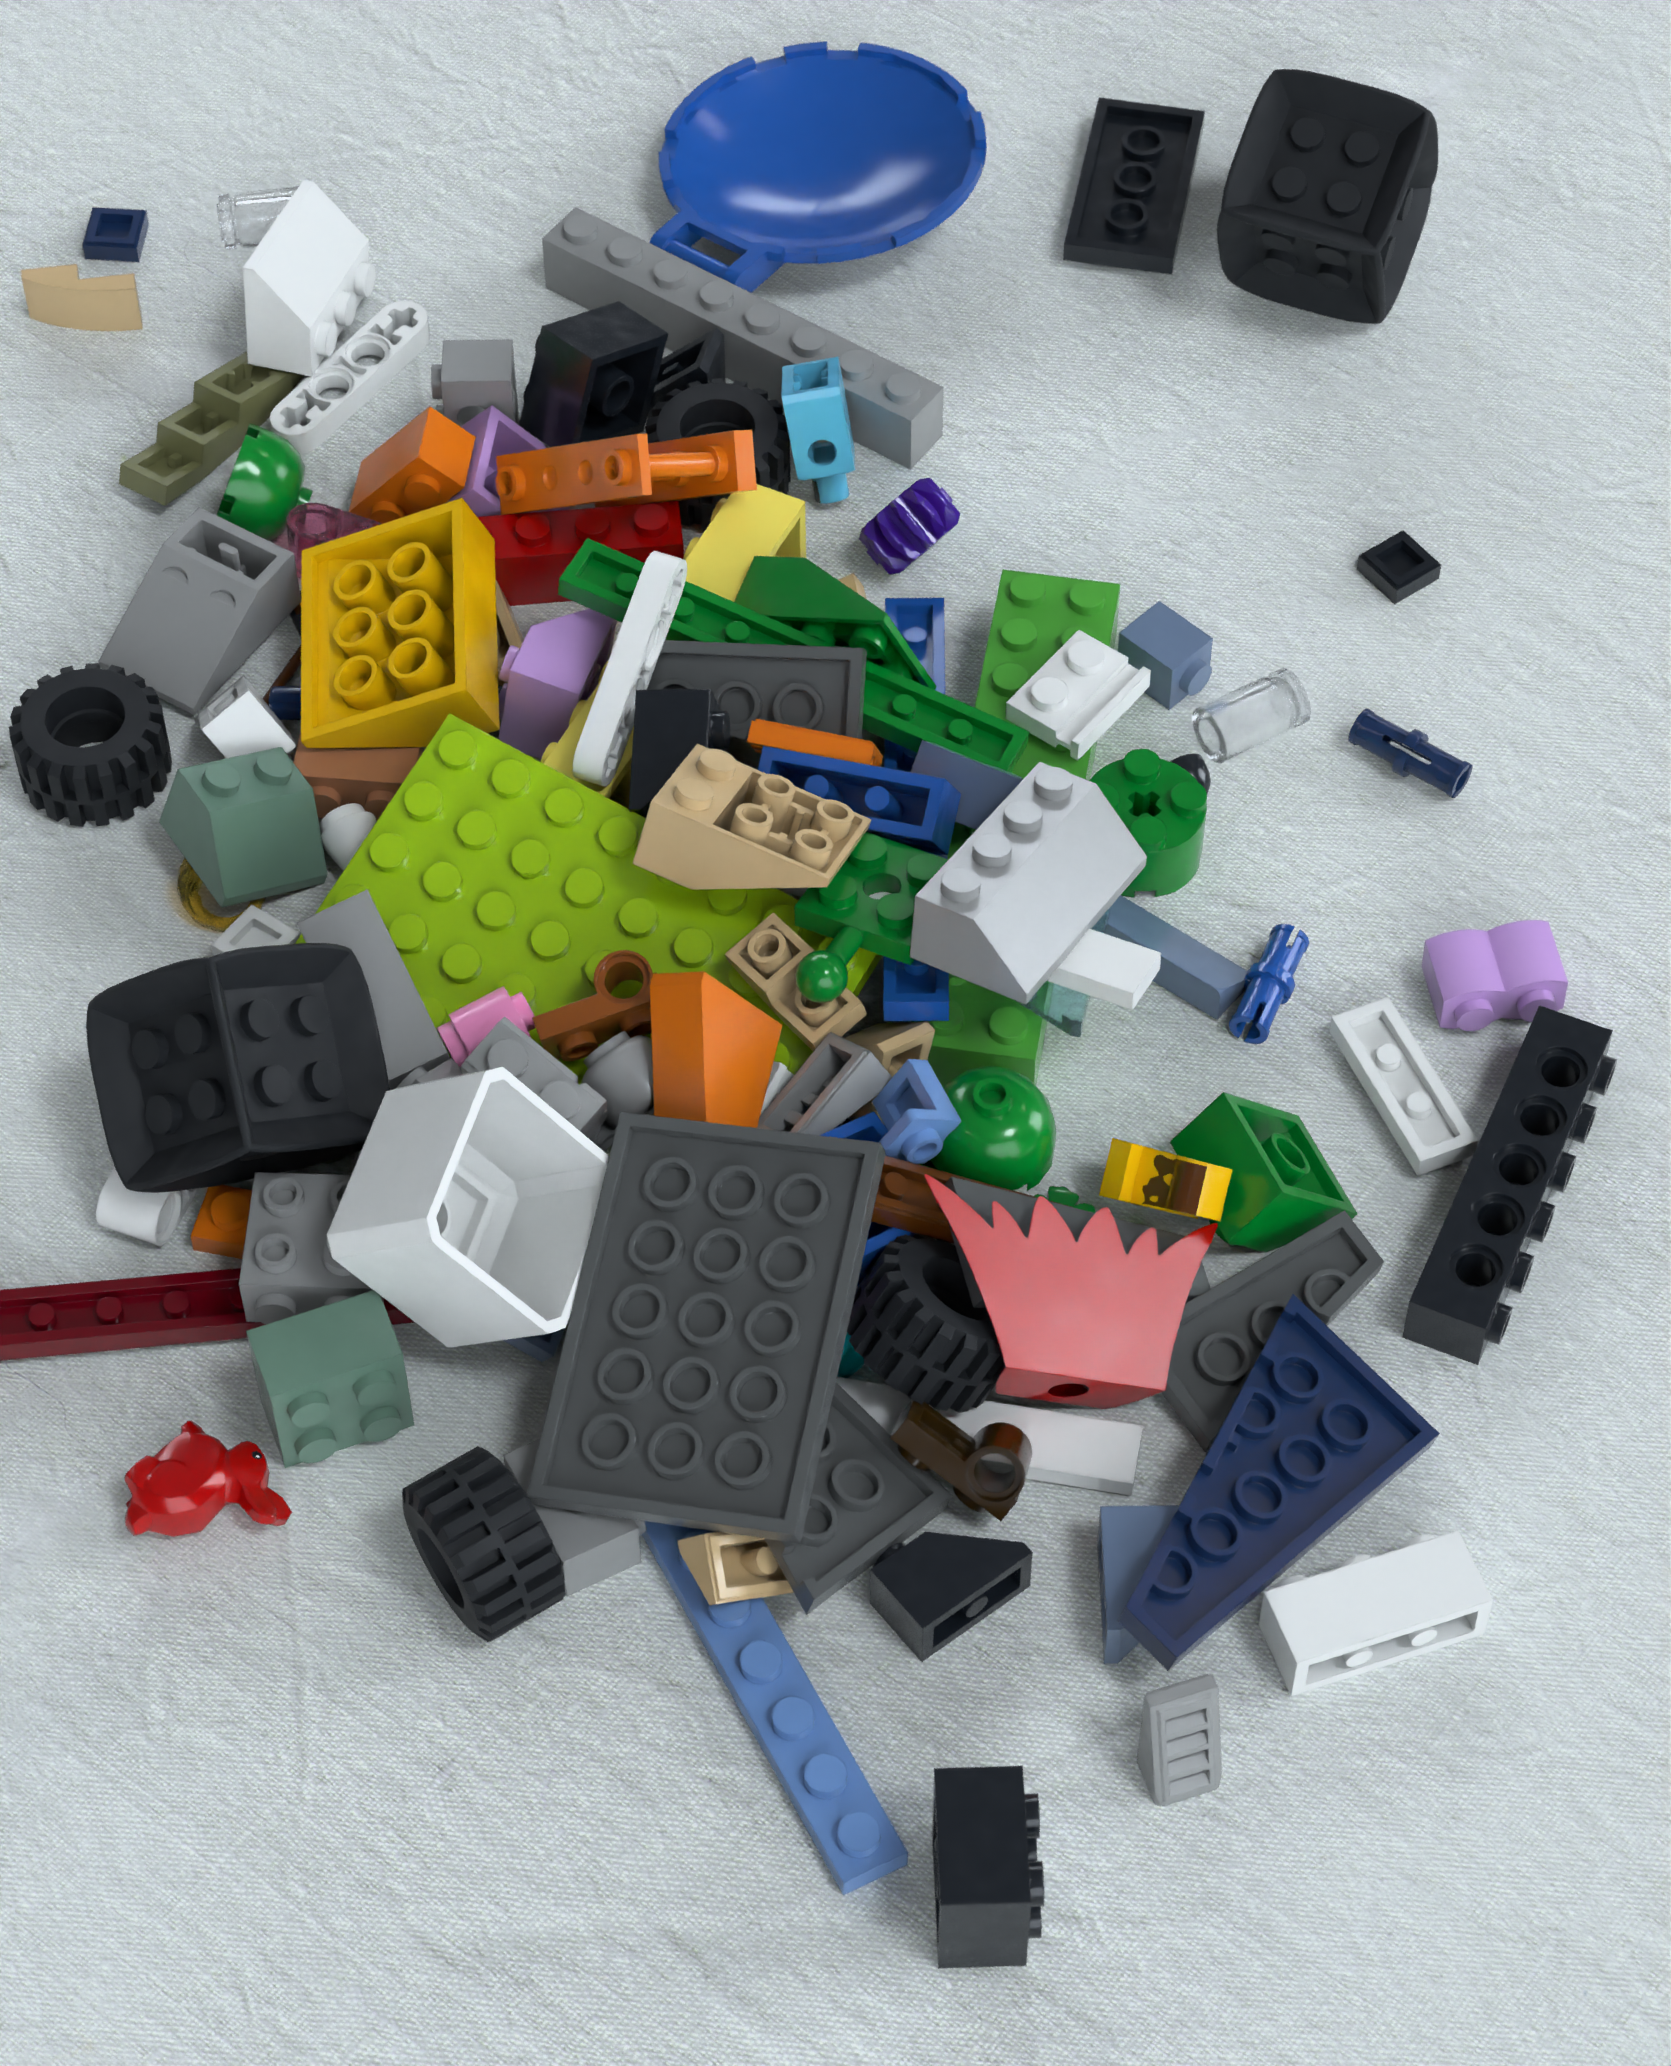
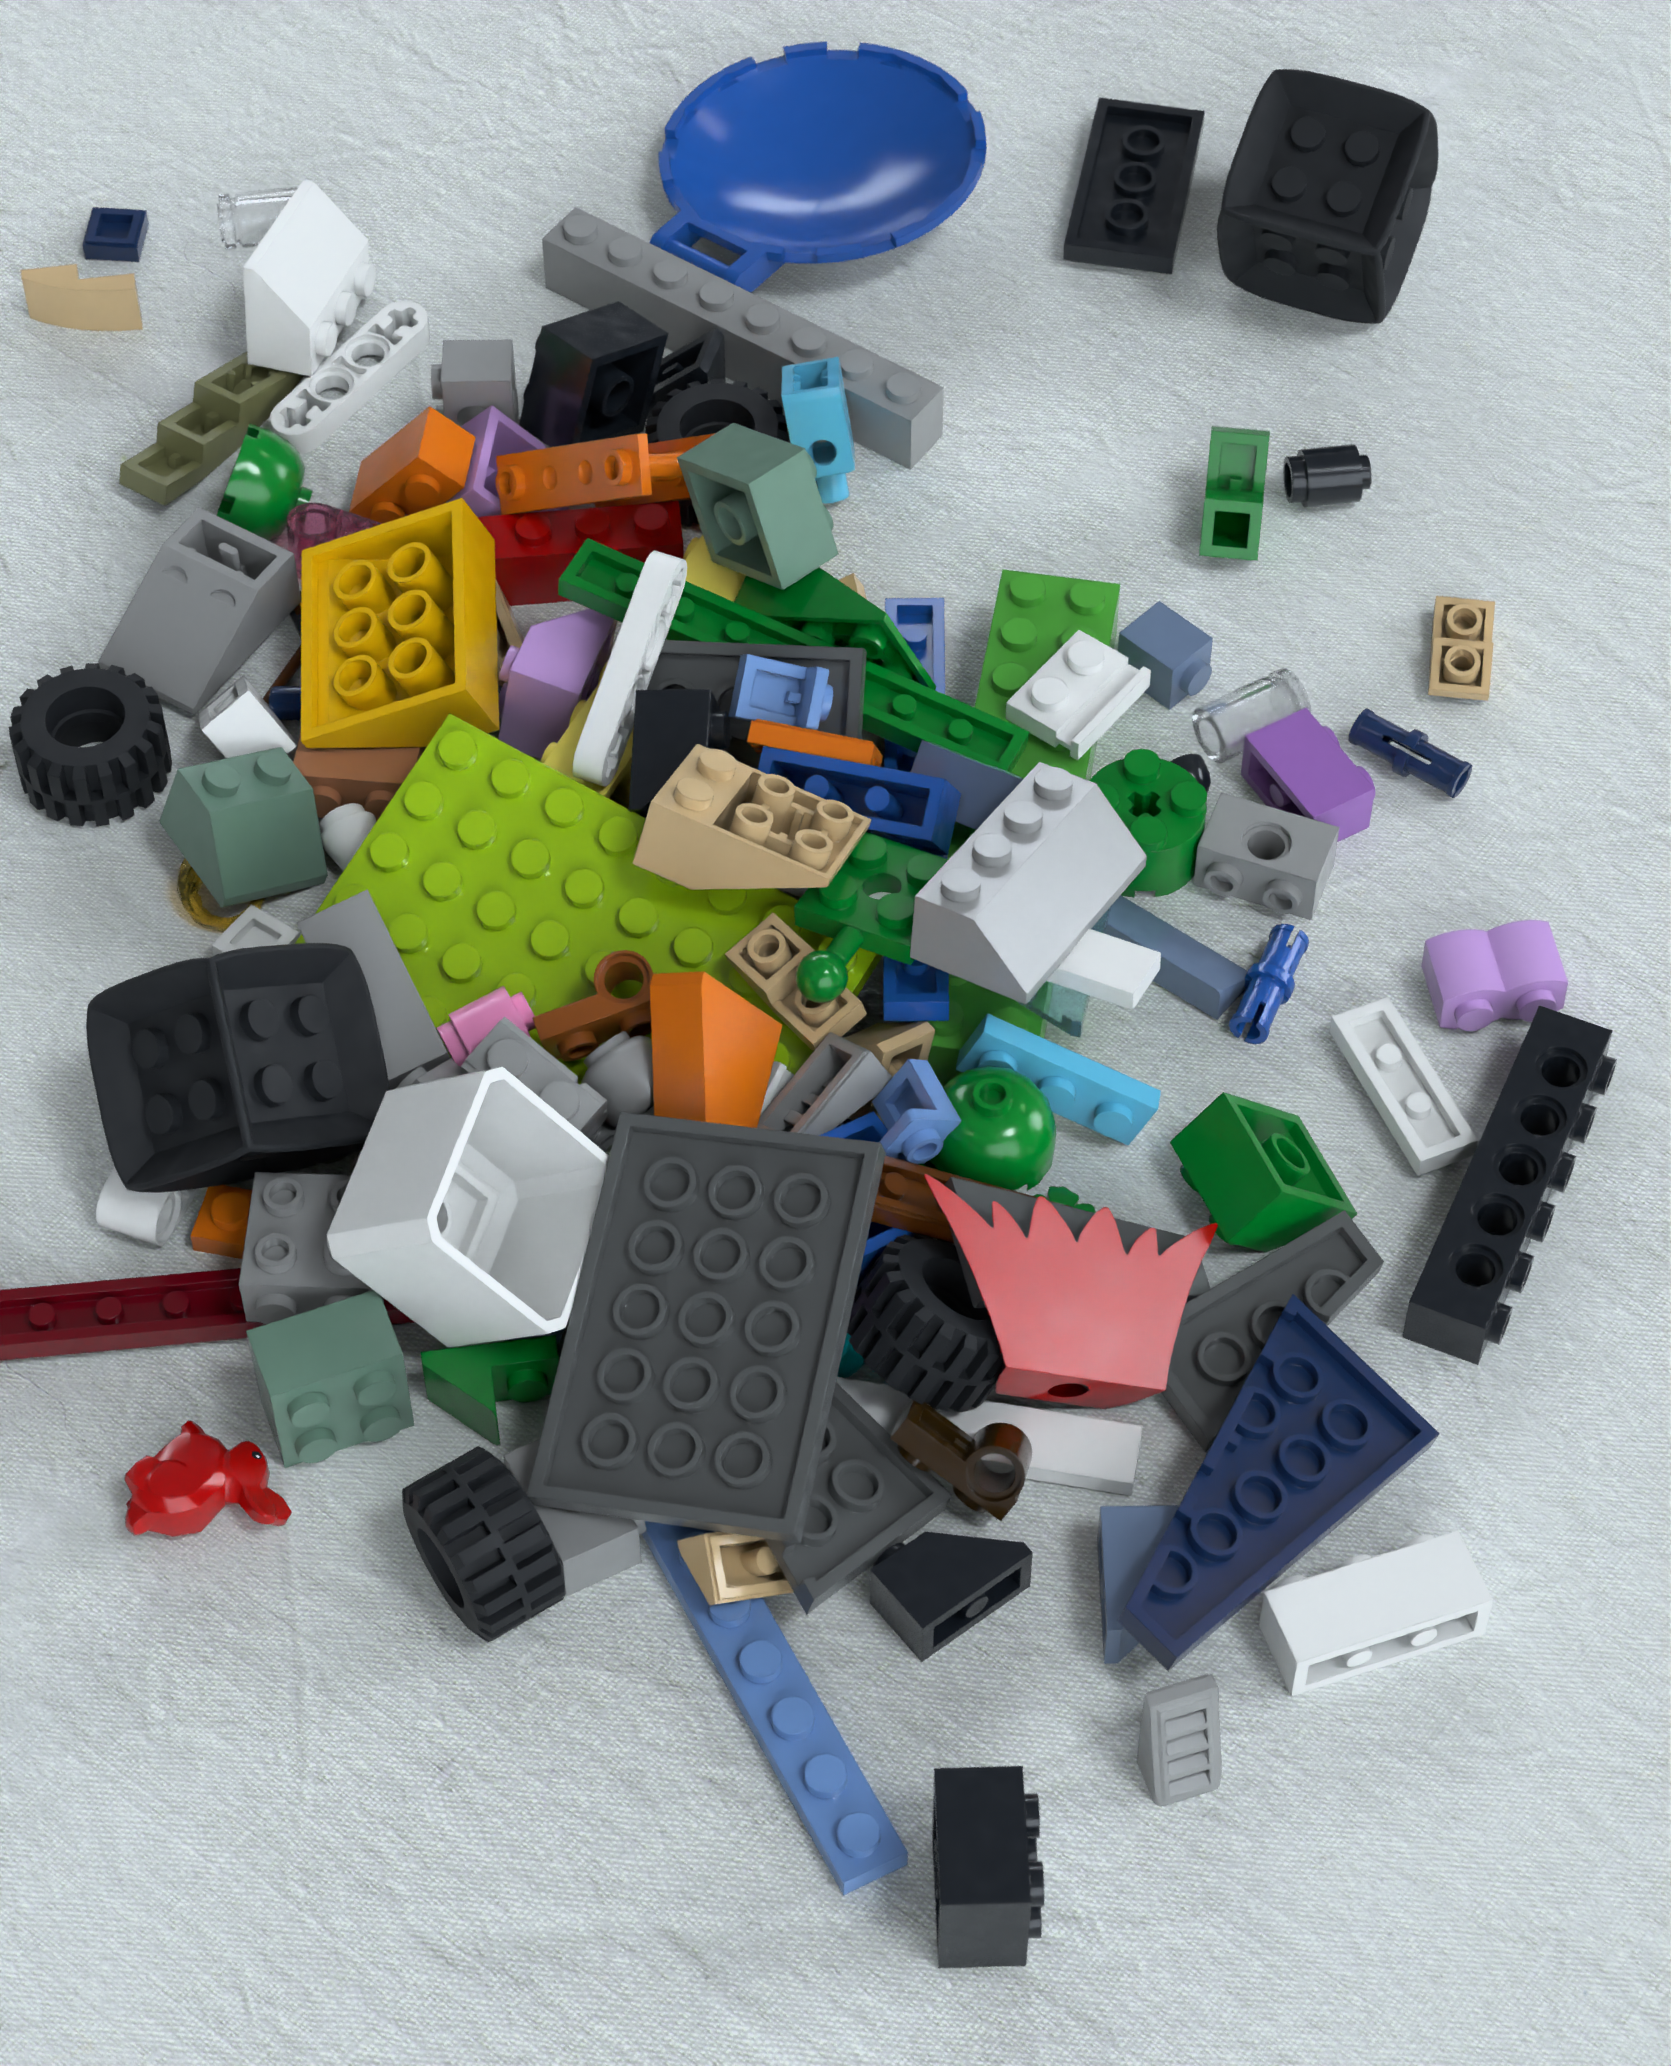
dark purple gear [859,478,960,575] -> none
yellow leg [1099,1138,1233,1222] -> none
black tile [1357,530,1441,604] -> none
none -> green slope [421,1335,559,1446]
none -> sand green brick [677,423,839,590]
none -> medium blue bracket [728,654,833,730]
none -> medium azure plate [956,1013,1161,1145]
none -> light grey brick [1194,792,1339,920]
none -> green brick [1199,426,1270,561]
none -> medium lavender brick [1241,708,1375,842]
none -> black brick [1283,444,1371,507]
none -> tan slope [1428,596,1495,701]

